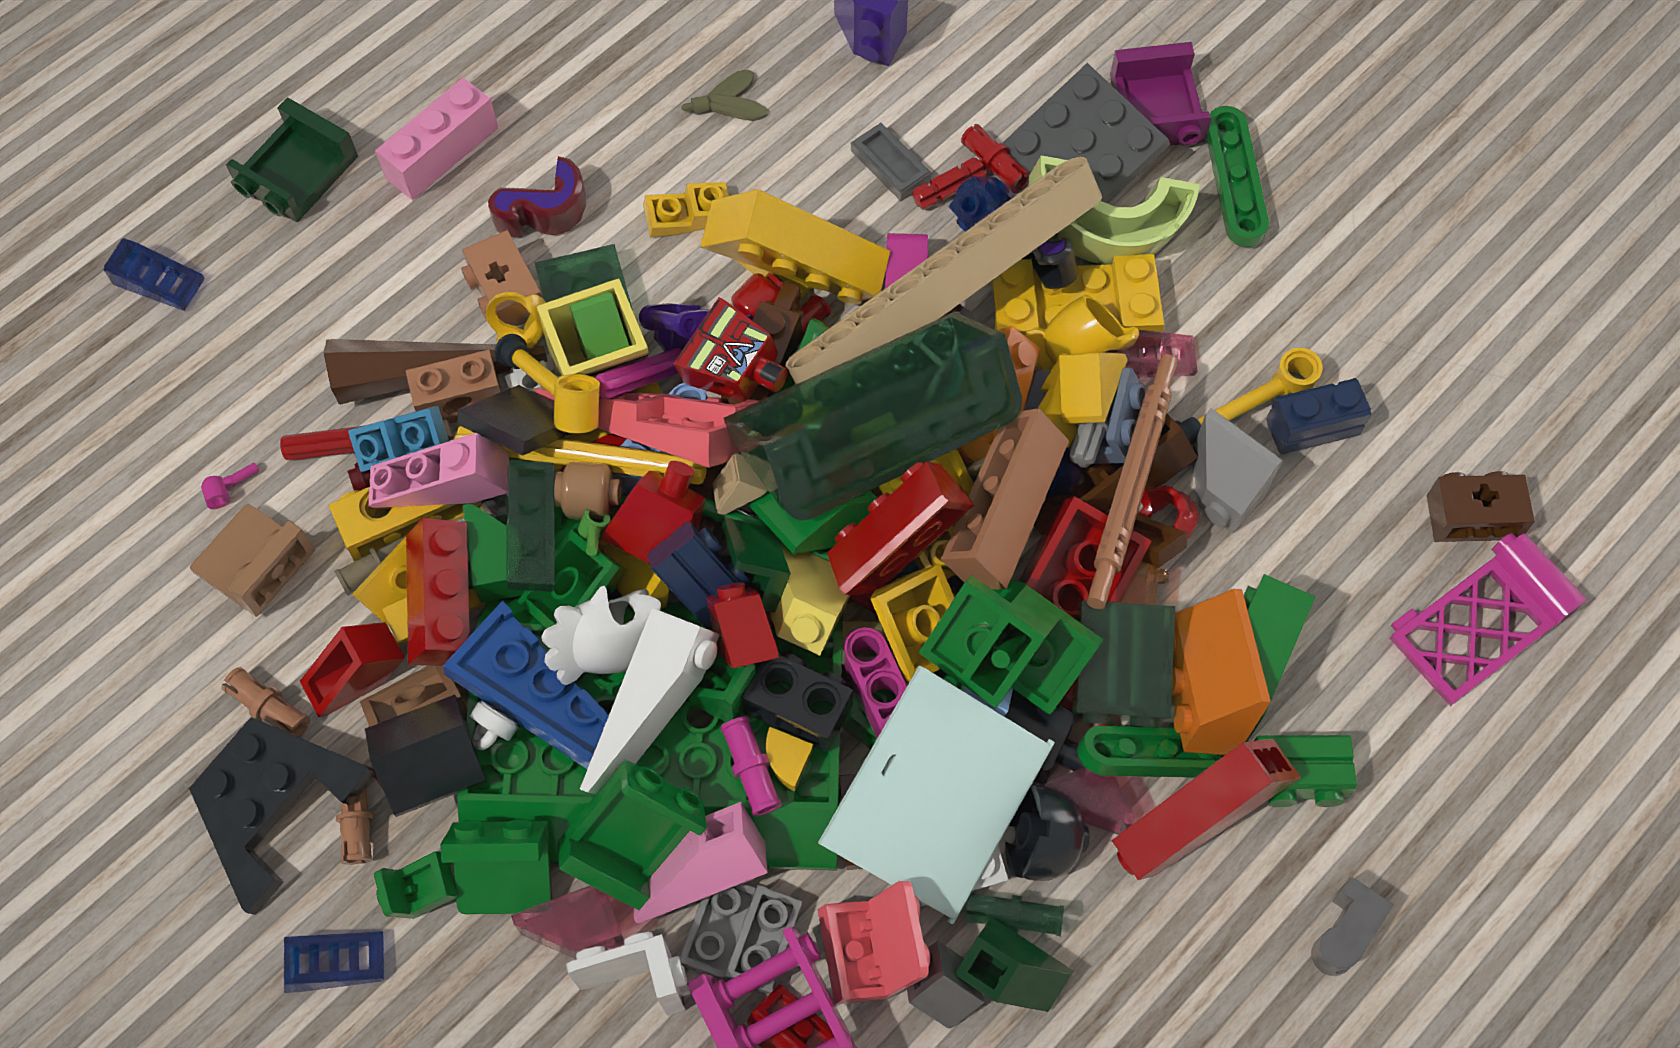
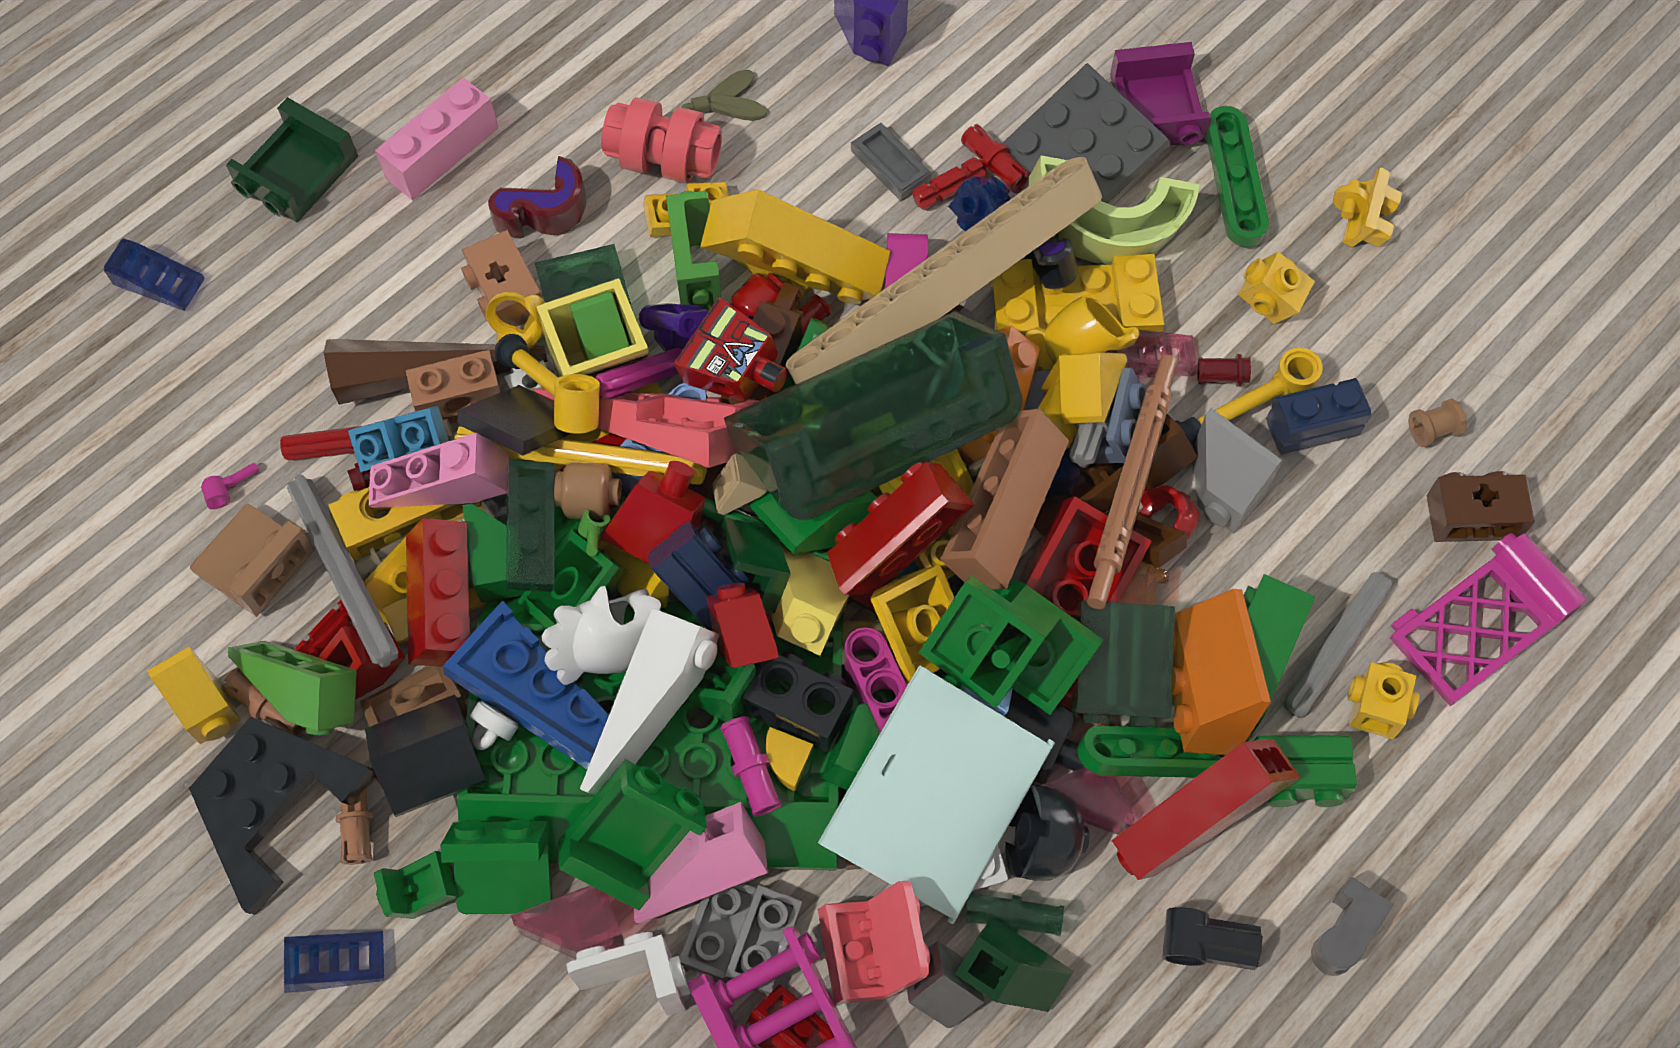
none -> yellow slope [147,647,241,745]
none -> bright green slope [228,641,356,735]
none -> light grey axle [287,475,399,667]
none -> red axle [293,600,351,657]
none -> coral piece [601,97,722,184]
none -> bright green panel [666,191,722,309]
none -> green slope [821,703,880,791]
none -> black piece [1162,907,1263,970]
none -> dark red pin [1197,354,1251,387]
none -> yellow brick [1238,251,1315,324]
none -> light grey axle [1284,572,1392,718]
none -> yellow hips [1333,167,1402,247]
none -> yellow brick [1347,662,1419,740]
none -> medium nougat bush [1408,398,1467,447]

